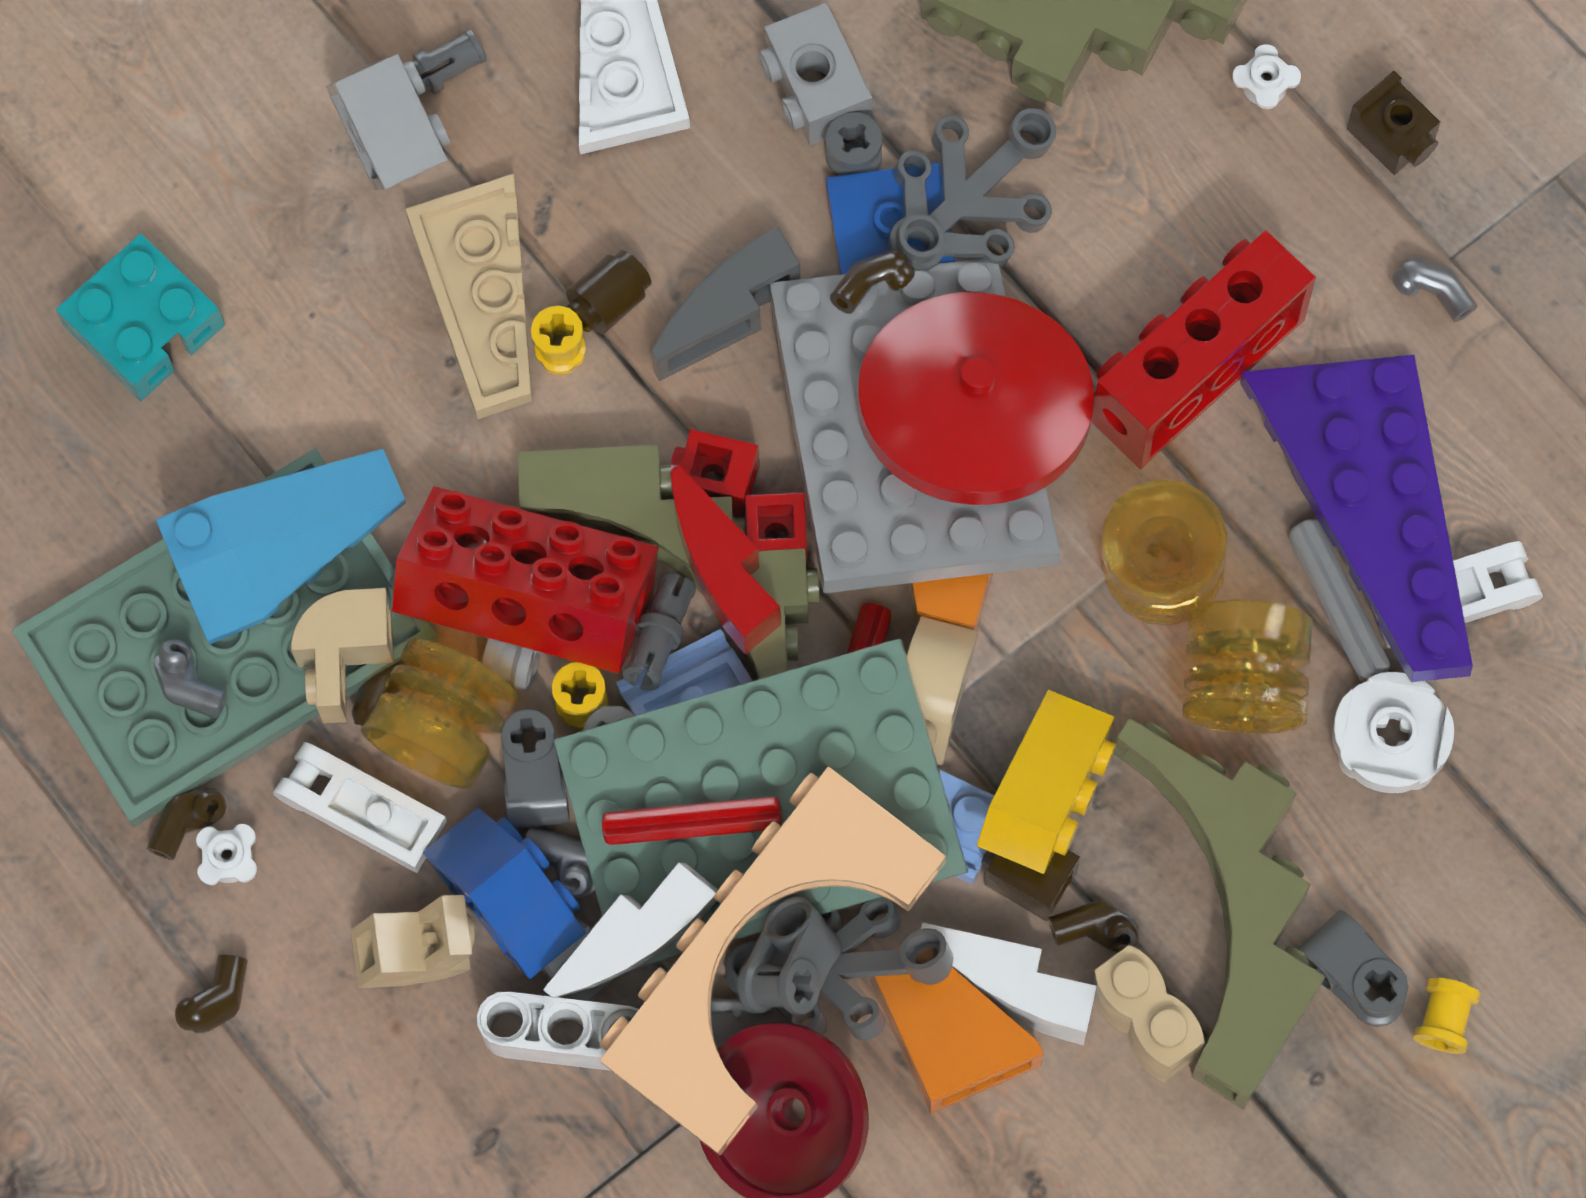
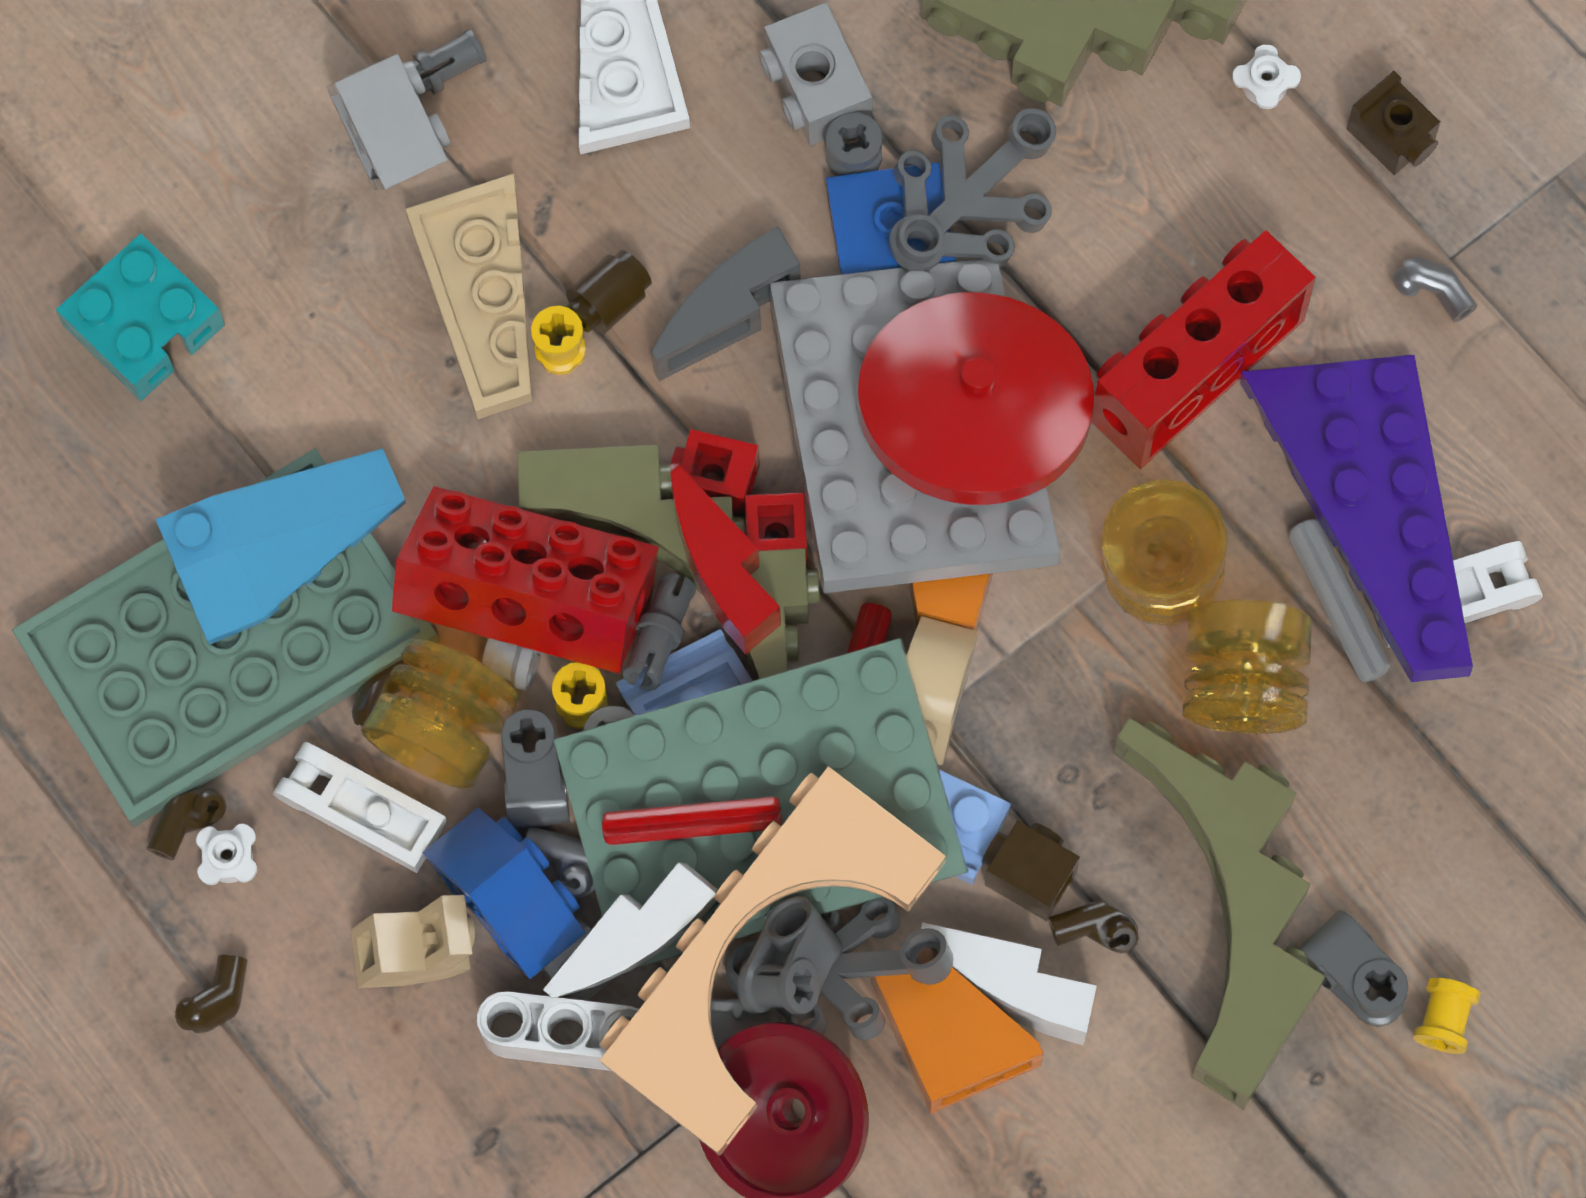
flat silver arm [154,639,227,719] -> none
tan brick [291,588,393,724] -> none
dark brown arm [830,249,915,314] -> none
yellow brick [977,689,1117,874] -> none
tan brick [1092,945,1204,1082] -> none
white plate [1332,672,1454,793] -> none

